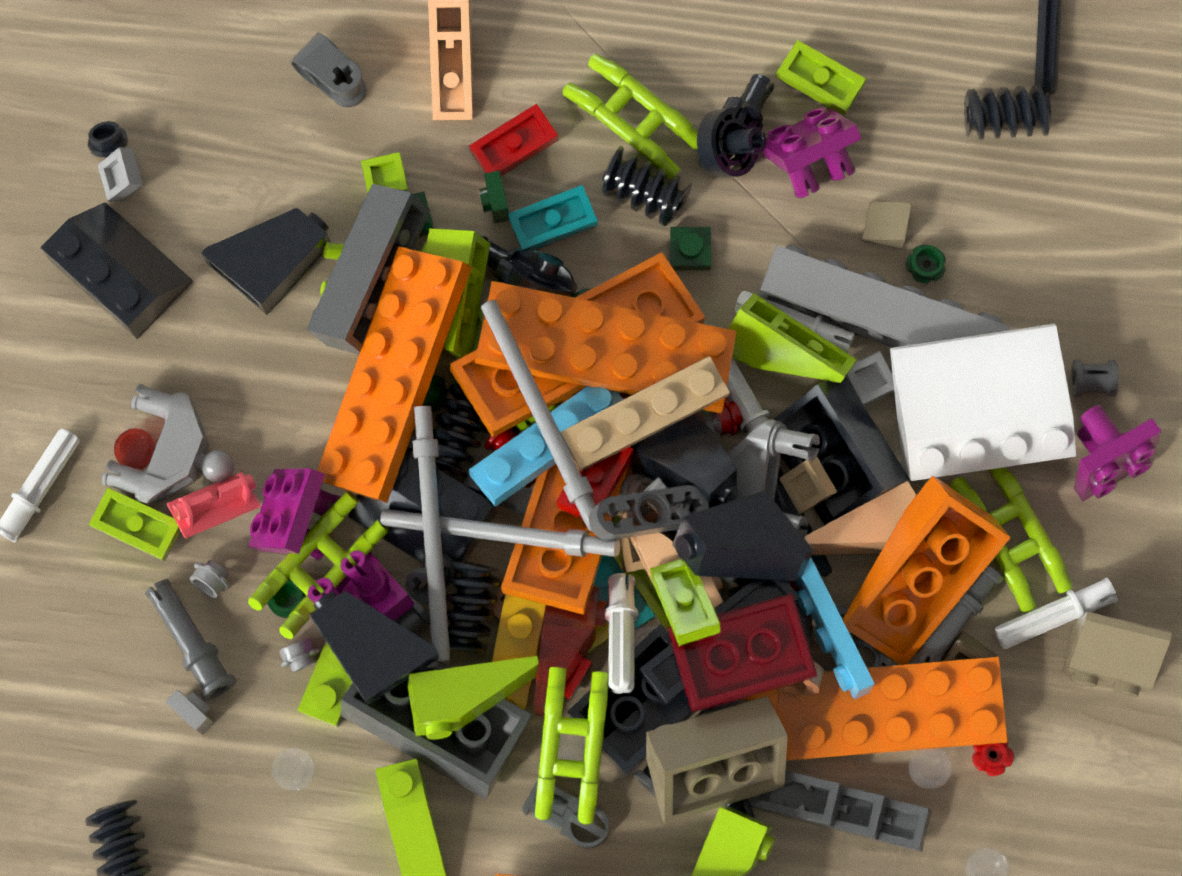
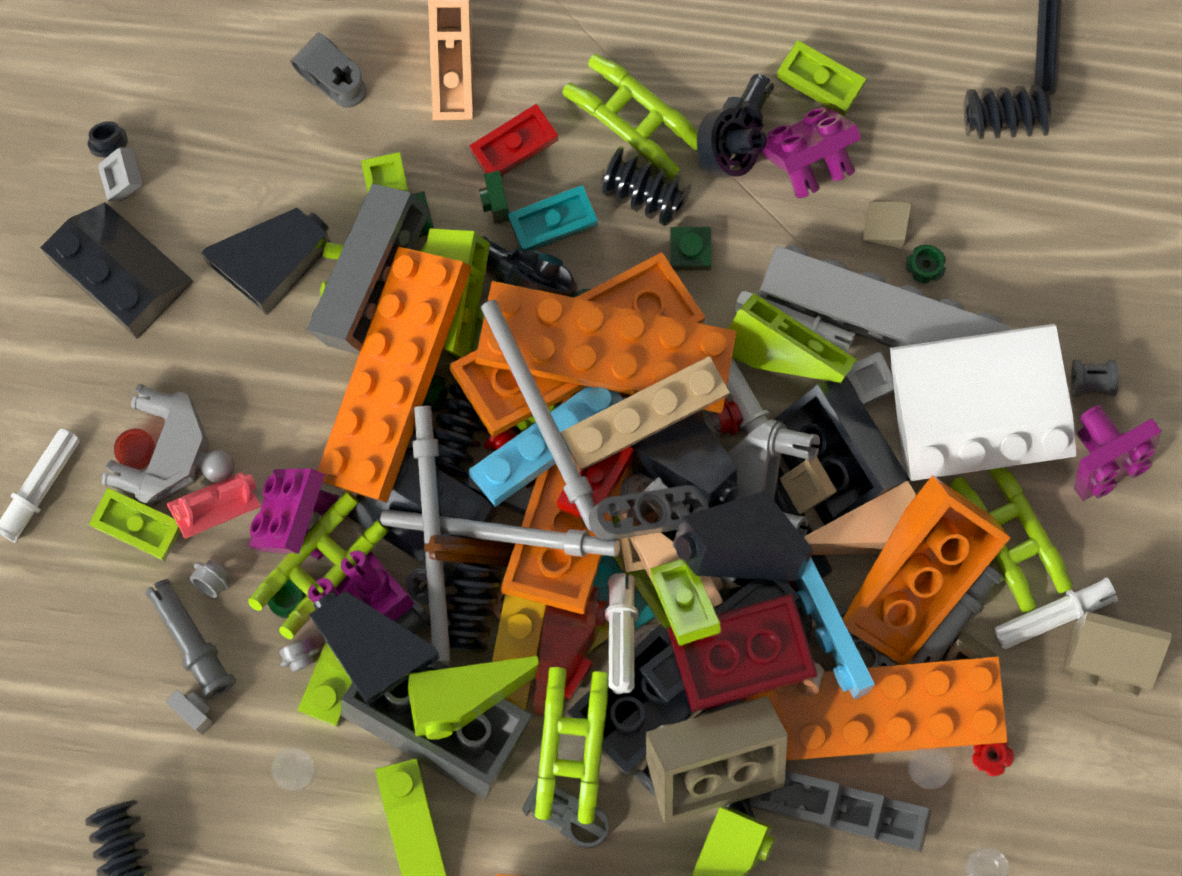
none -> reddish brown axle [424,535,515,567]

